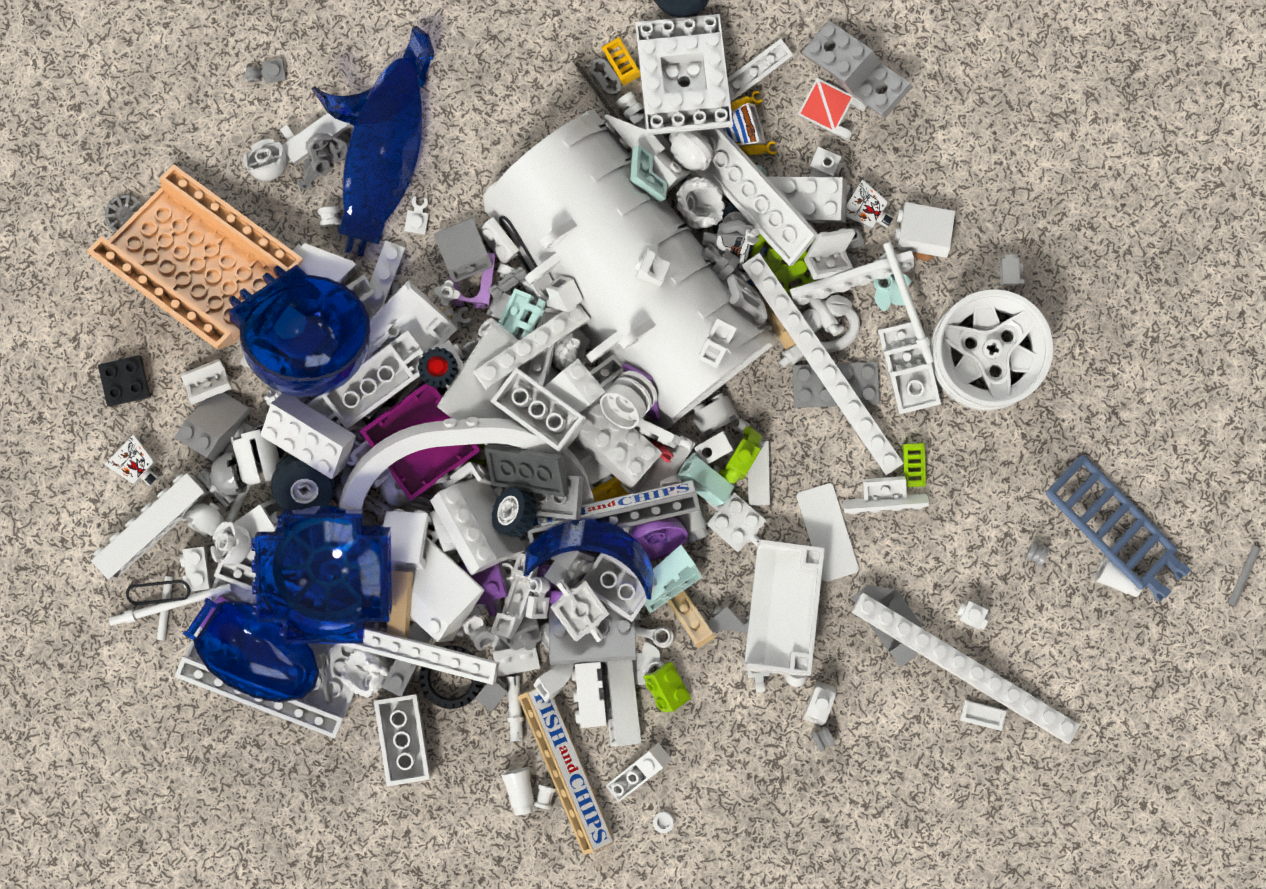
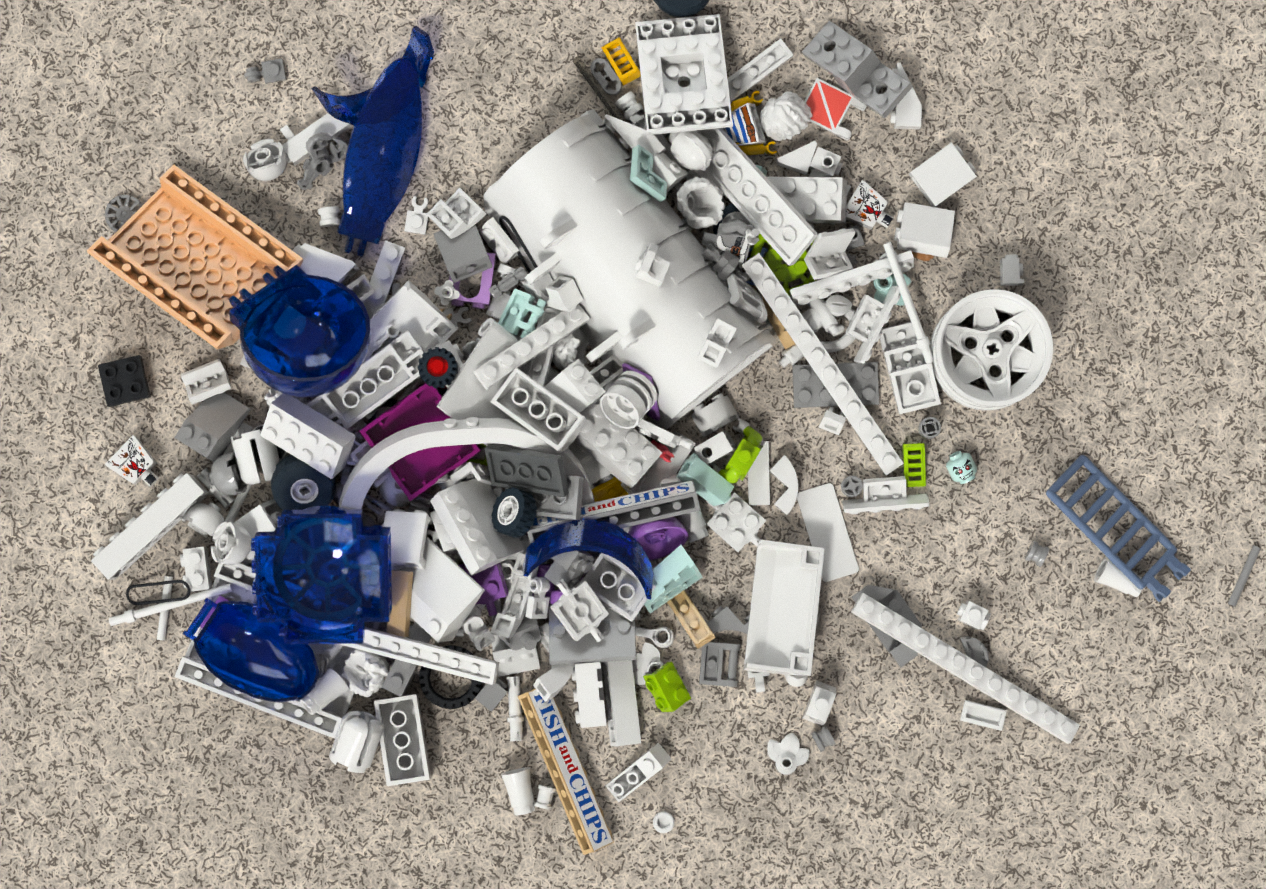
none -> white plant [300,668,349,715]
none -> white cylinder [329,711,383,773]
none -> white slope [426,188,486,239]
none -> light grey plate [699,642,741,687]
none -> white hair [760,91,813,141]
none -> white plate [767,733,810,775]
none -> white brick [769,455,798,516]
none -> white slope [776,141,817,175]
none -> white tile [819,406,846,435]
none -> light grey wheel [841,476,863,497]
none -> white bracket [845,286,901,363]
none -> white slope [890,63,922,130]
none -> white panel [909,142,977,207]
none -> light grey wheel [918,417,941,439]
none -> light aqua head [946,451,977,484]
none -> light grey plate [960,636,989,667]

